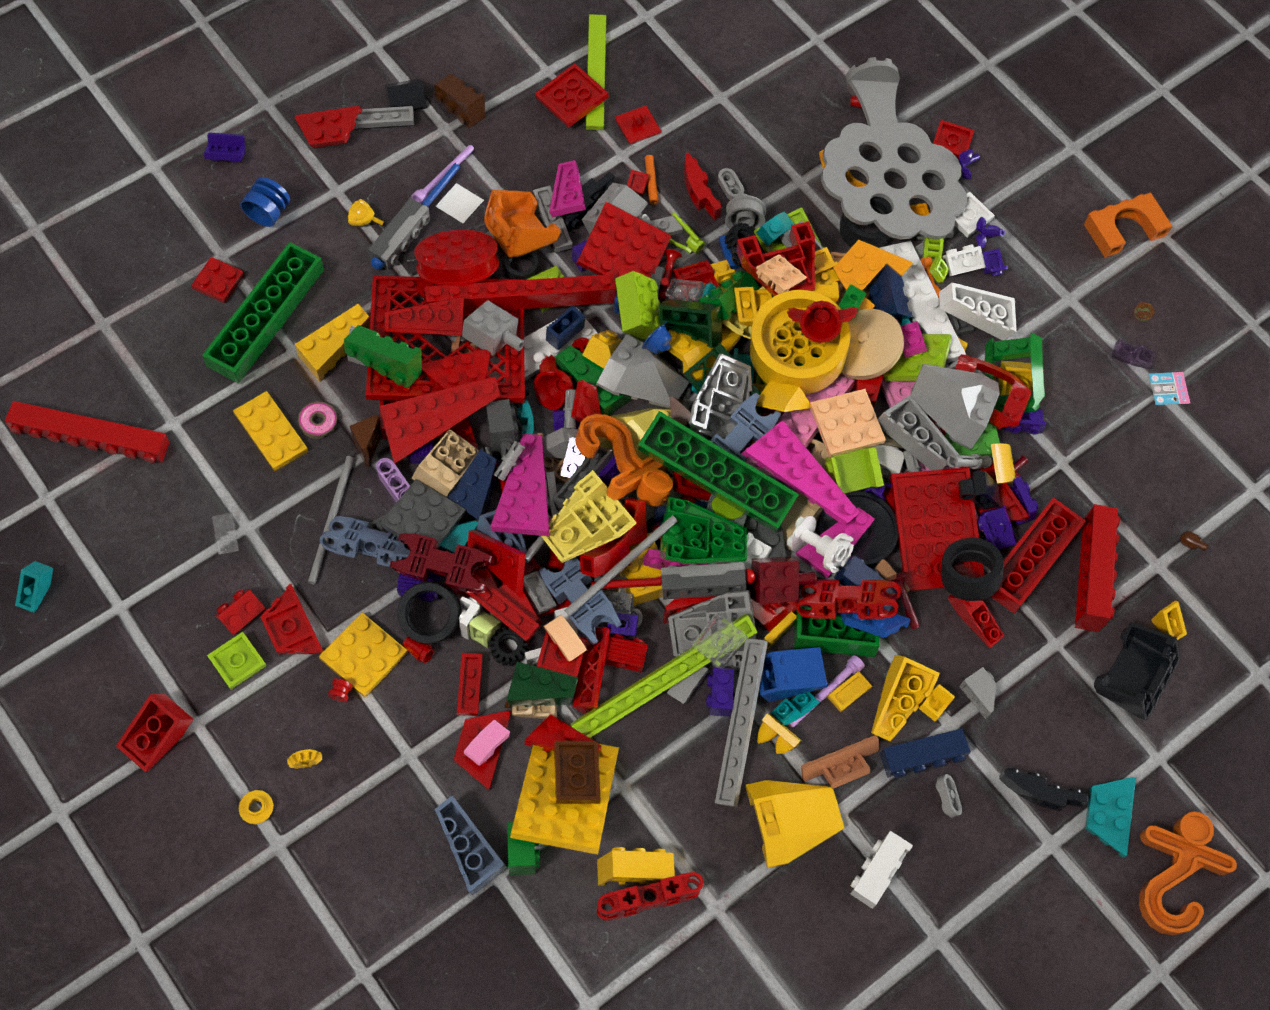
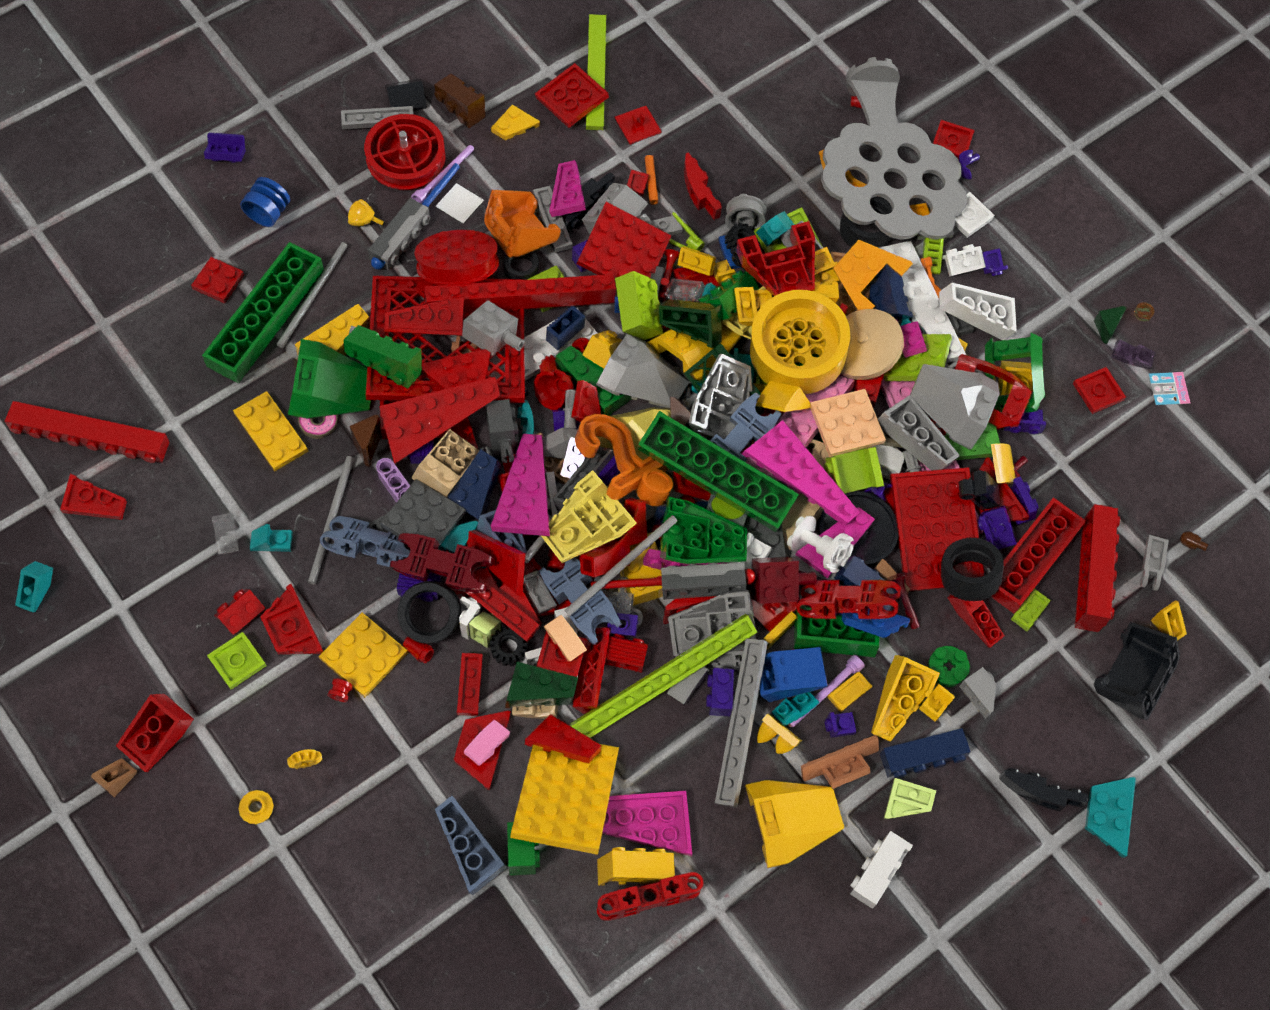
red wing [295,106,362,148] -> none
light grey pin [493,441,525,481] -> none
reddish brown plate [554,741,601,804] -> none
blue piece [642,321,672,354] -> none
clear slope [691,612,748,669] -> none
light grey plate [718,168,744,200] -> none
light nougat hinge [756,254,807,294] -> none
red helmet [787,300,858,343] -> none
green plate [838,284,867,320] -> none
lime tile [929,256,949,283] -> none
light grey plate [936,774,962,818] -> none
light grey pin [947,454,992,469] -> none
dark purple plant [976,217,1005,249] -> none
orange arch [1084,193,1172,258] -> none
orange piece [1139,811,1237,936] -> none
none -> red wing [60,474,127,520]
none -> medium nougat slope [91,758,137,798]
none -> teal slope [250,524,293,552]
none -> light grey piece [277,242,348,348]
none -> green wedge [288,339,371,419]
none -> red wheel [364,114,446,190]
none -> yellow wing [491,105,540,141]
none -> dark pink wing [602,791,692,856]
none -> yellow tile [677,246,716,276]
none -> dark purple bracket [825,712,856,738]
none -> yellowish green wing [884,778,936,819]
none -> green plate [927,646,970,687]
none -> lime plate [1011,588,1051,631]
none -> red plate [1073,367,1126,414]
none -> dark green slope [1094,306,1127,344]
none -> light grey hinge [1140,535,1169,591]

